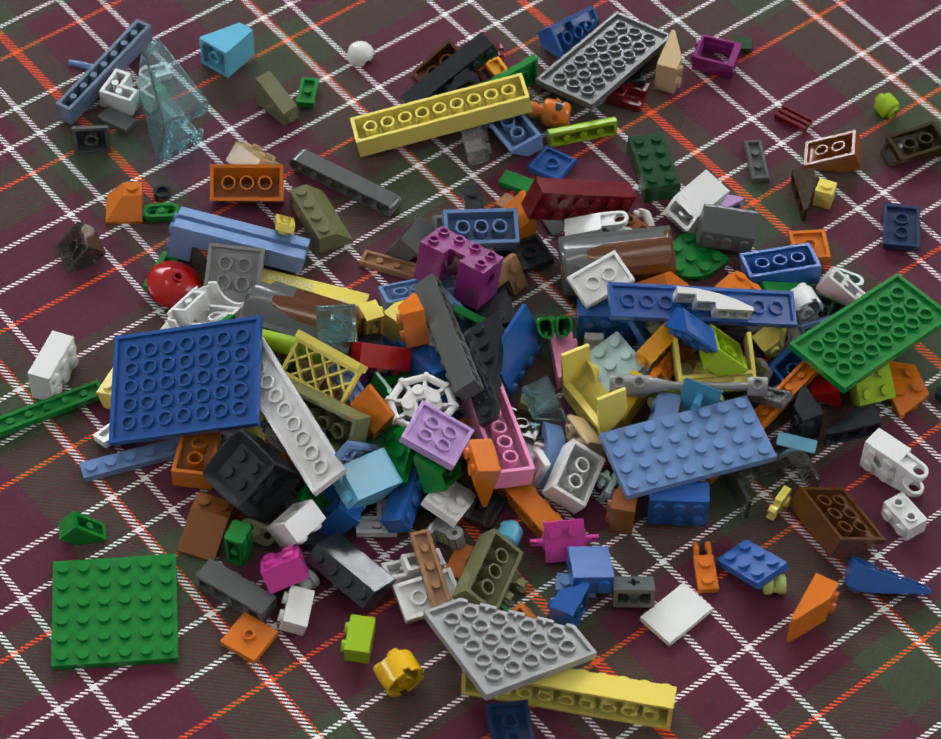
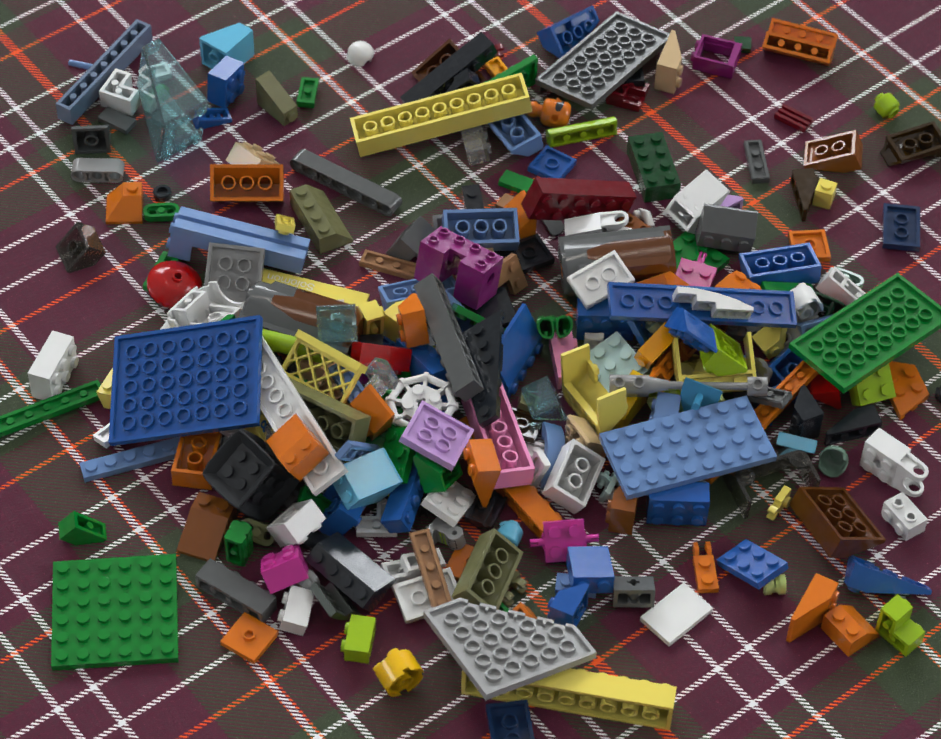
none -> light grey beam [71,158,125,183]
none -> blue slope [192,107,232,130]
none -> blue brick [207,56,245,108]
none -> orange slope [266,413,330,481]
none -> pearl dark grey slope [309,582,360,620]
none -> clear brick [363,357,398,397]
none -> dark pink plate [676,252,717,287]
none -> orange brick [762,18,839,66]
none -> sand green hair [818,445,849,478]
none -> orange slope [821,605,880,657]
none -> lime brick [875,594,925,657]

